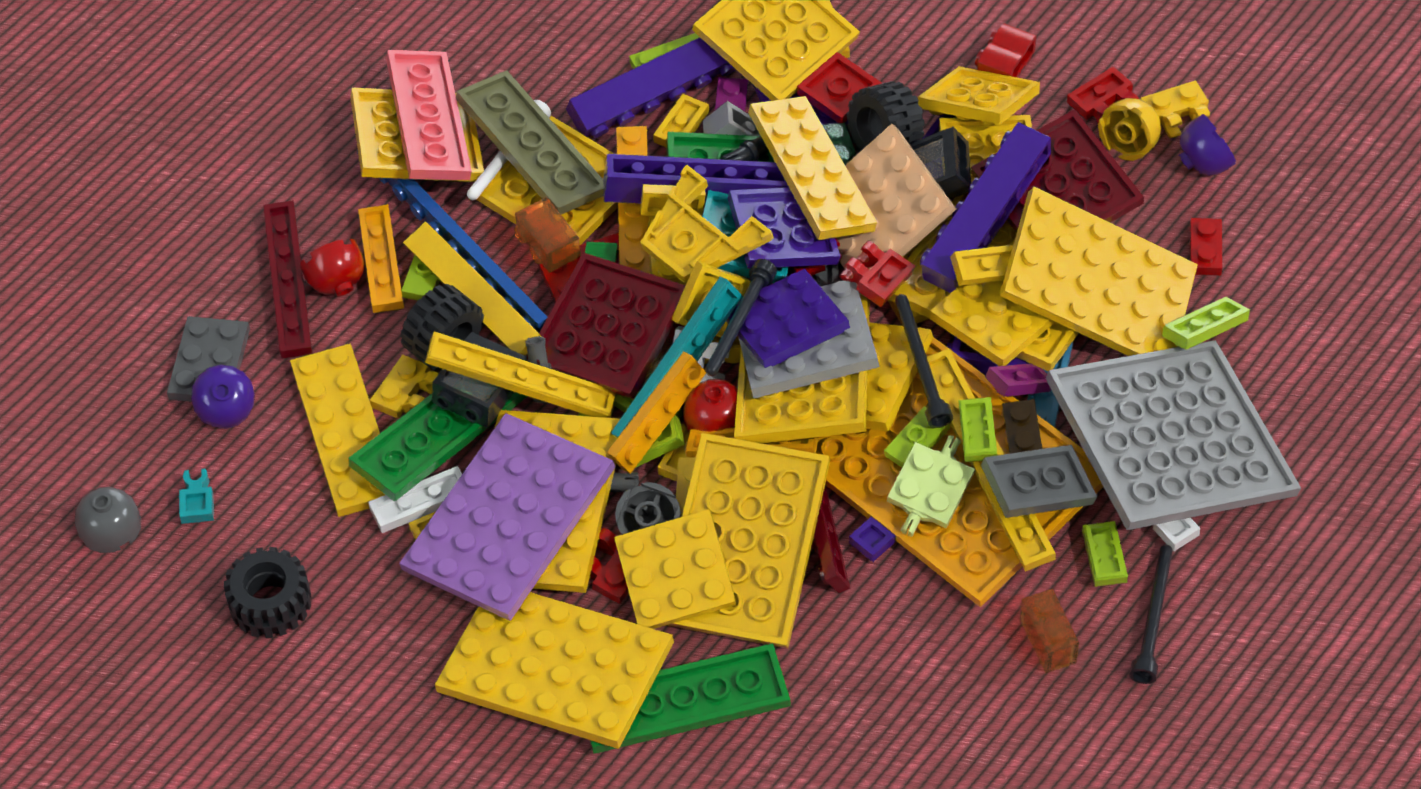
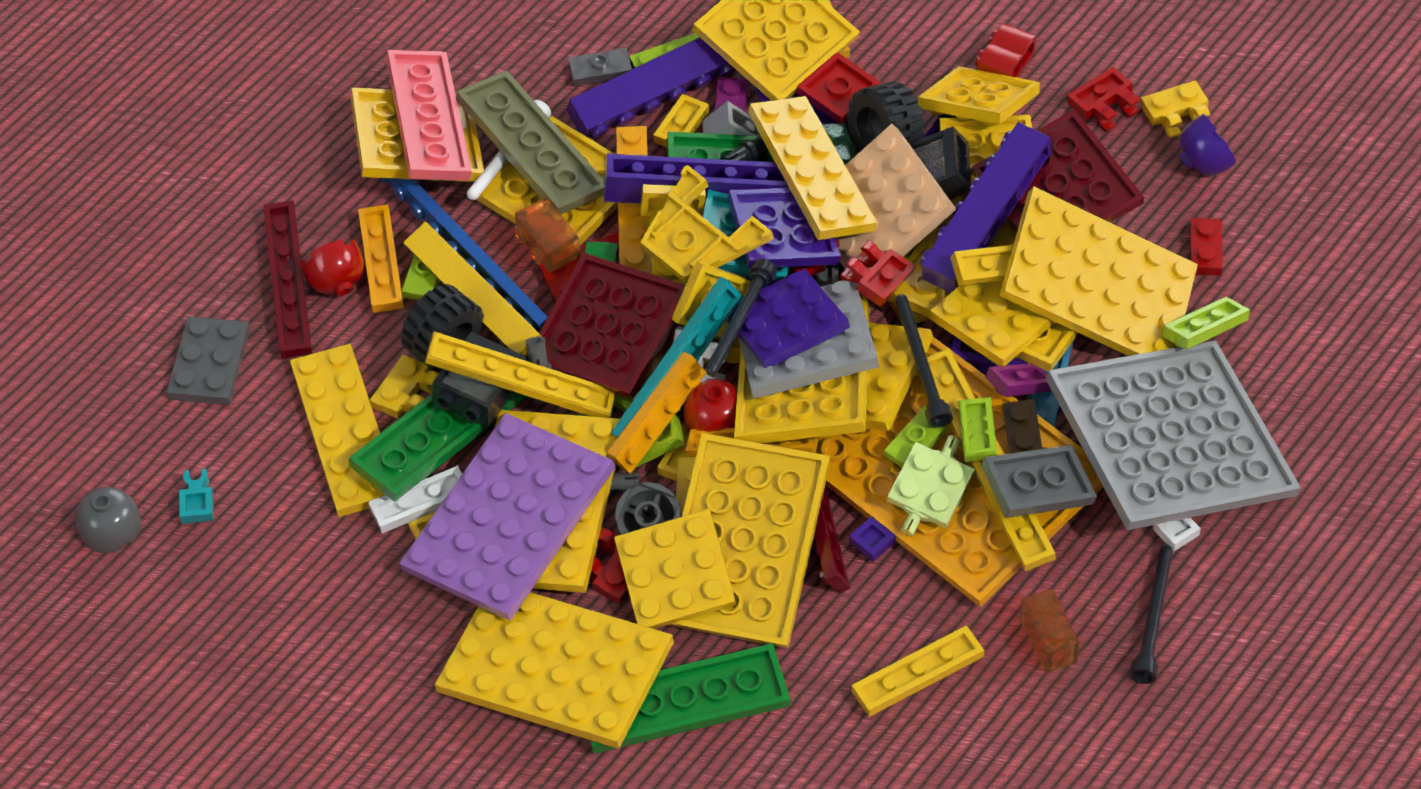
dark purple cylinder [191,364,255,429] -> none
black tyre [224,547,312,638] -> none
lime plate [1082,521,1128,587] -> none
yellow cylinder [1098,98,1161,161] -> none
none -> flat silver plate [568,48,632,86]
none -> yellow plate [852,625,984,717]

